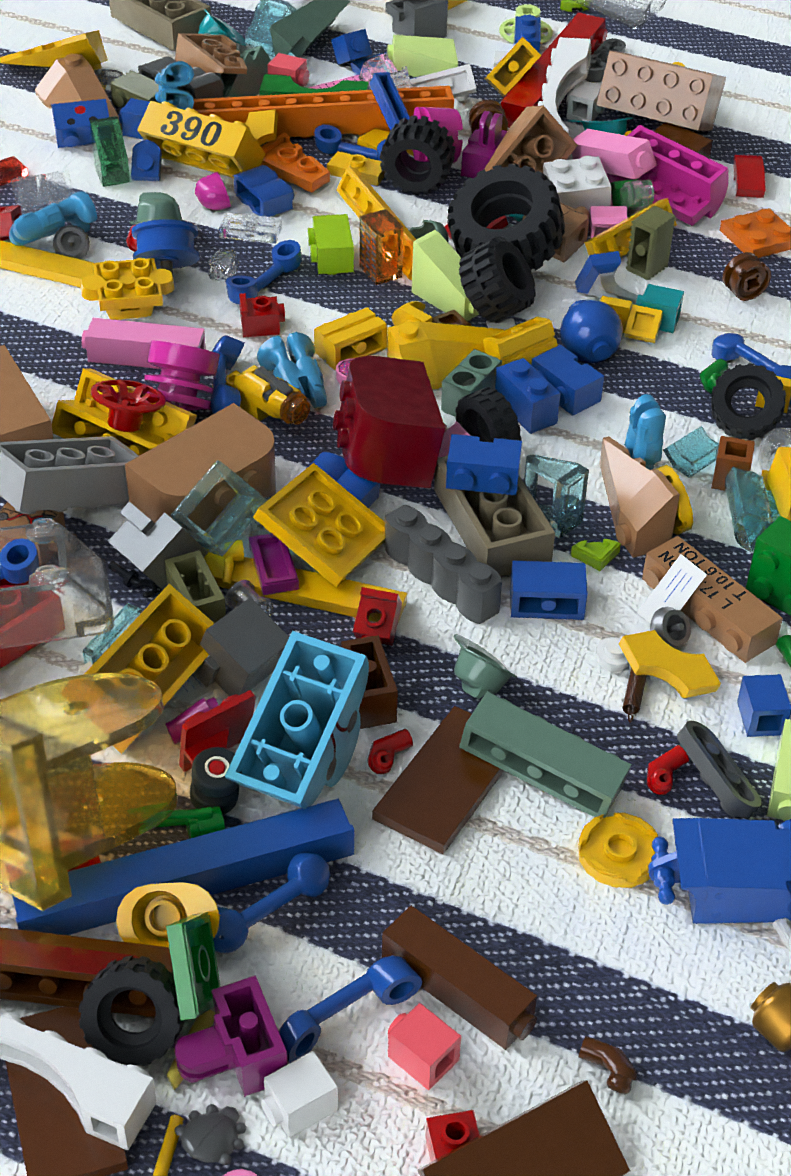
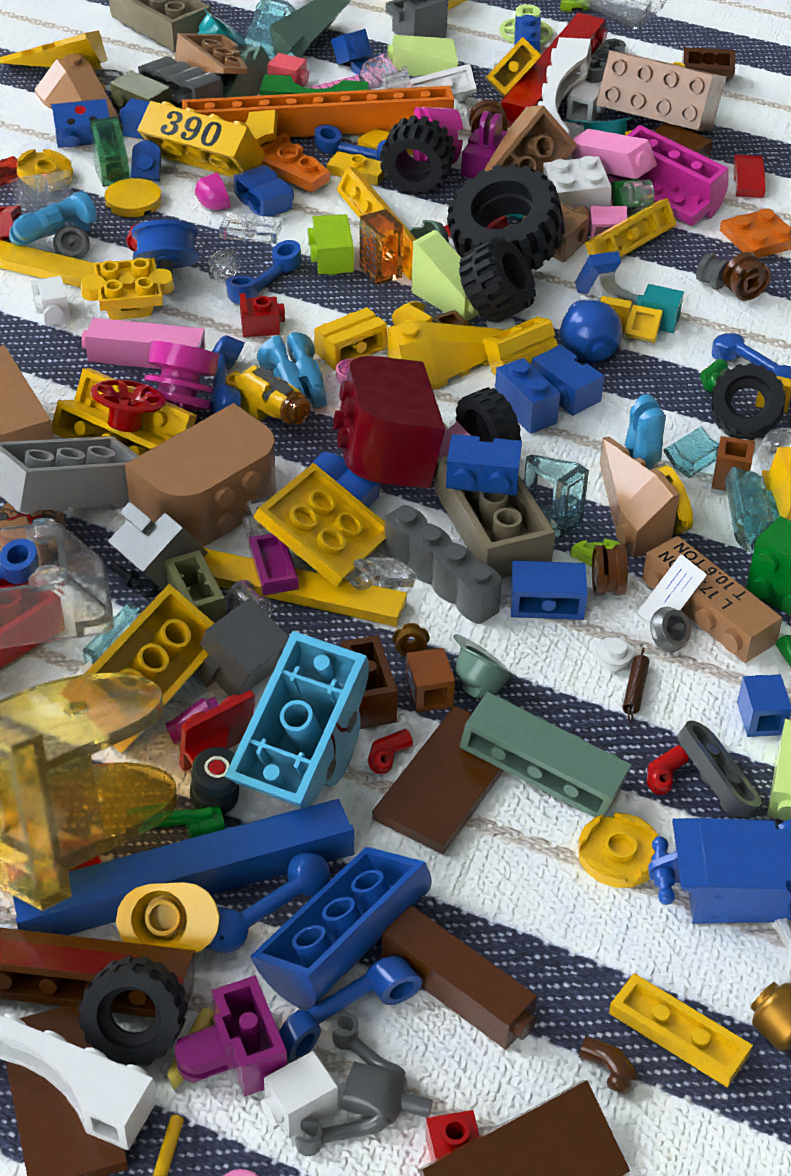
sand green piece [129,192,199,229] -> none
dark azure piece [155,61,194,110] -> none
green tile [166,912,221,1020] -> none
clear light blue tile [171,460,266,557] -> none
dark grey piece [175,1104,247,1165] -> none
yellow hand [222,540,244,587] -> none
red brick [353,587,402,646] -> none
blue piece [369,72,410,131] -> none
coral brick [388,1003,461,1091] -> none
sand green piece [441,349,502,417] -> none
yellow tile [619,630,721,698] -> none
olive brick [626,206,675,280] -> none
none -> yellow tile [17,149,74,191]
none -> white brick [30,276,70,326]
none -> yellow tile [104,178,162,218]
none -> blue brick [250,847,432,1009]
none -> dark grey piece [295,1012,433,1156]
none -> clear plate [348,557,417,590]
none -> pearl gold plate [392,623,430,658]
none -> dark orange brick [406,648,455,713]
none -> reddish brown wheel [592,545,628,595]
none -> yellow plate [608,973,753,1088]
none -> reddish brown brick [681,47,735,80]
none -> dark grey wheel [696,253,730,289]

